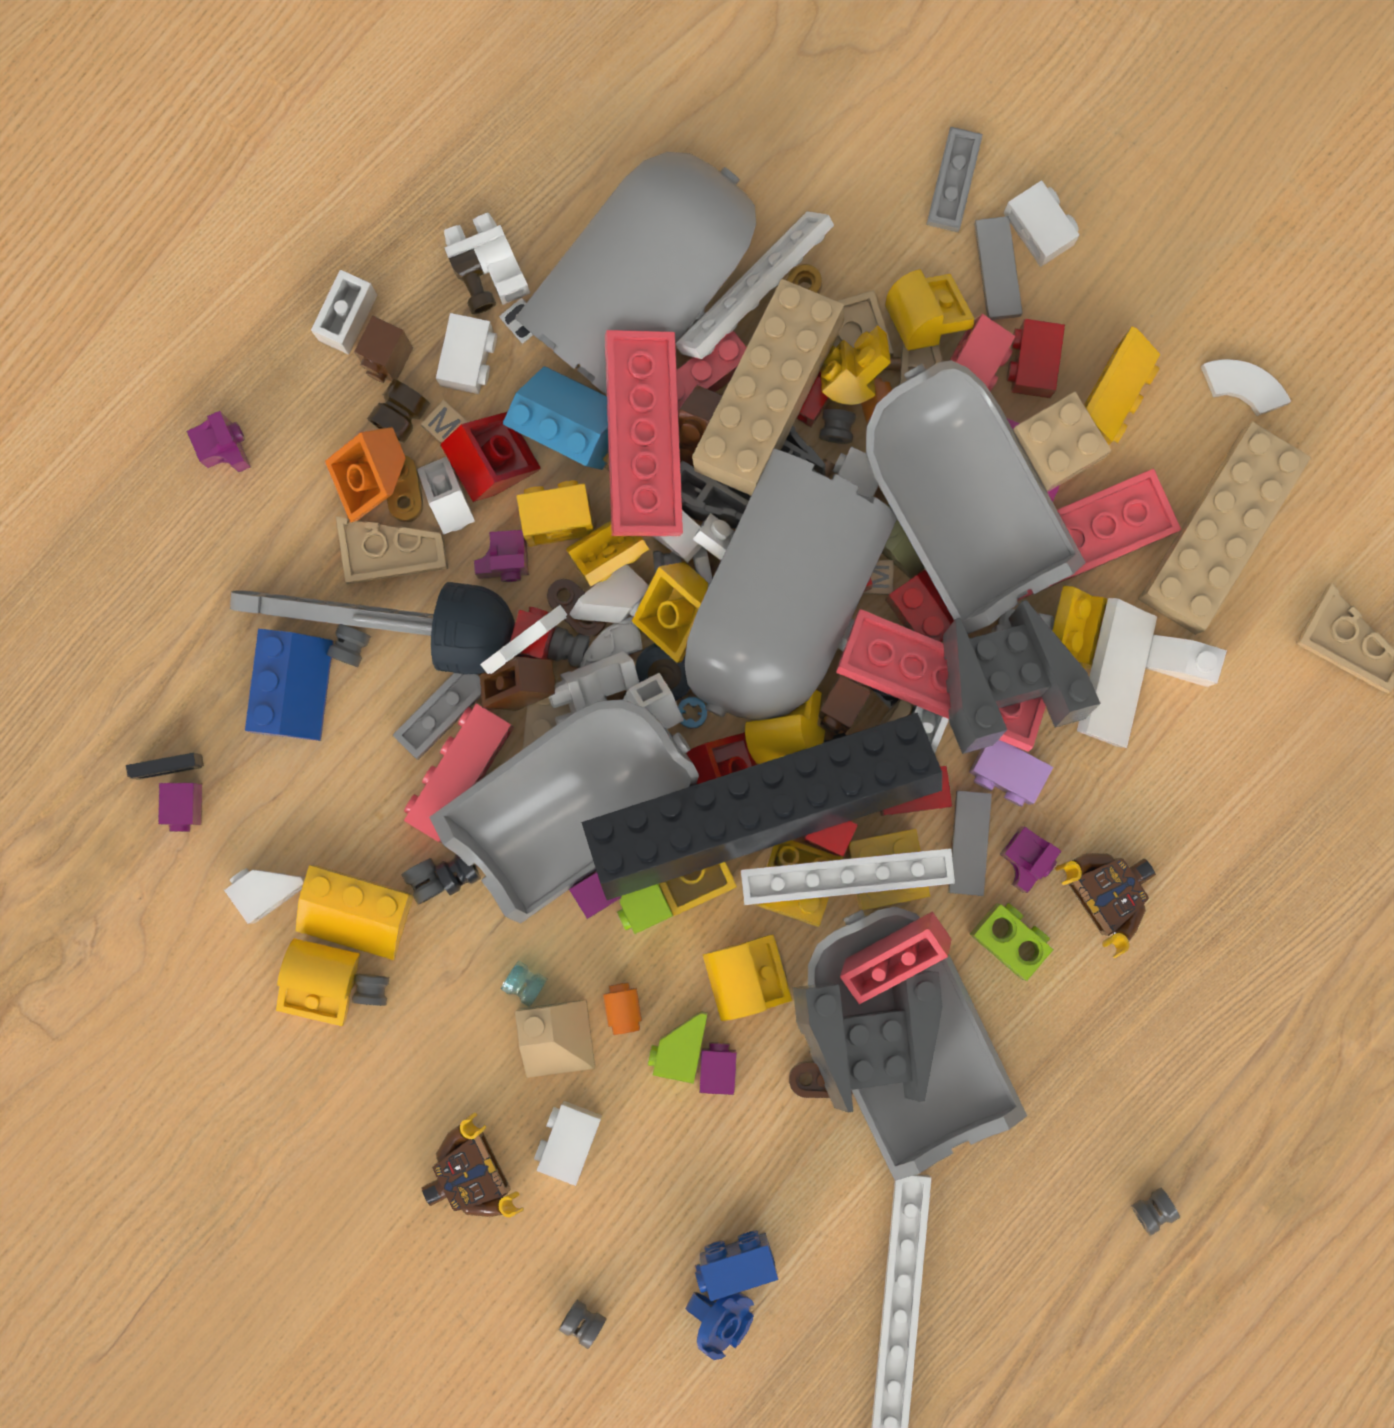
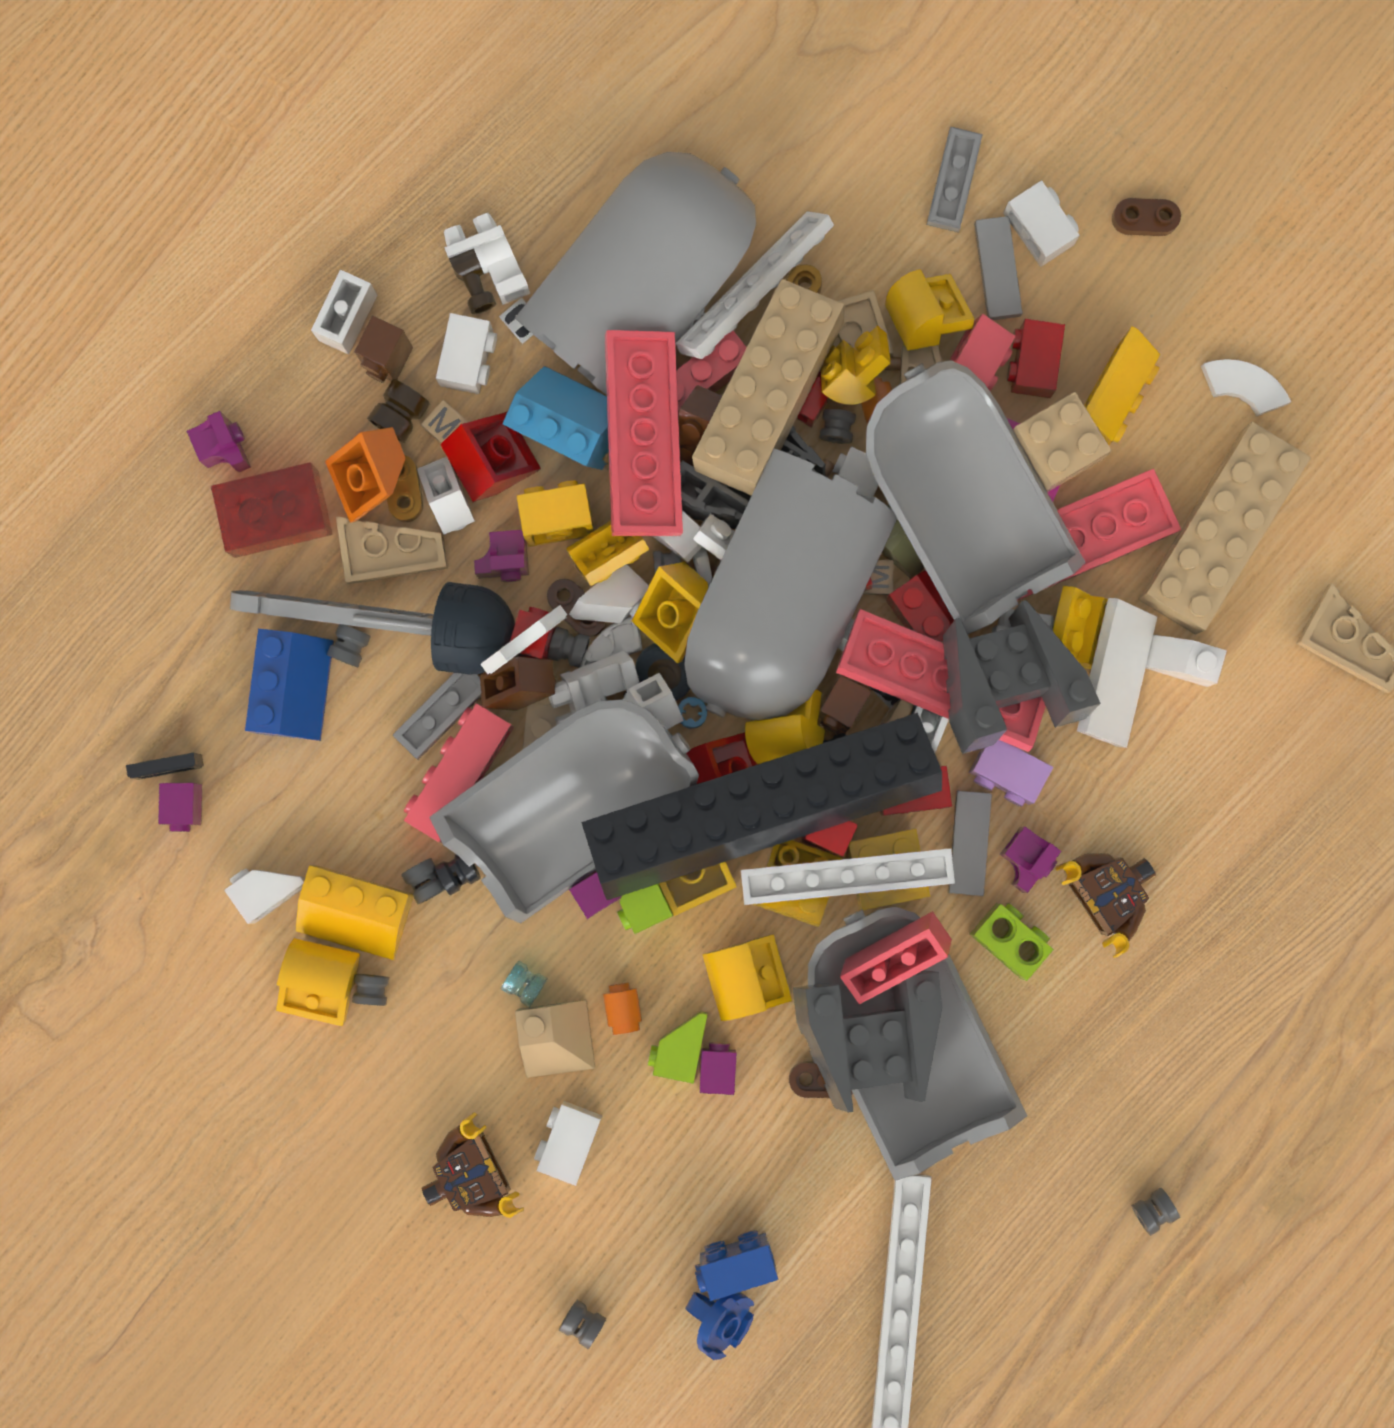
none -> clear red brick [211,462,333,558]
none -> reddish brown plate [1112,198,1181,236]

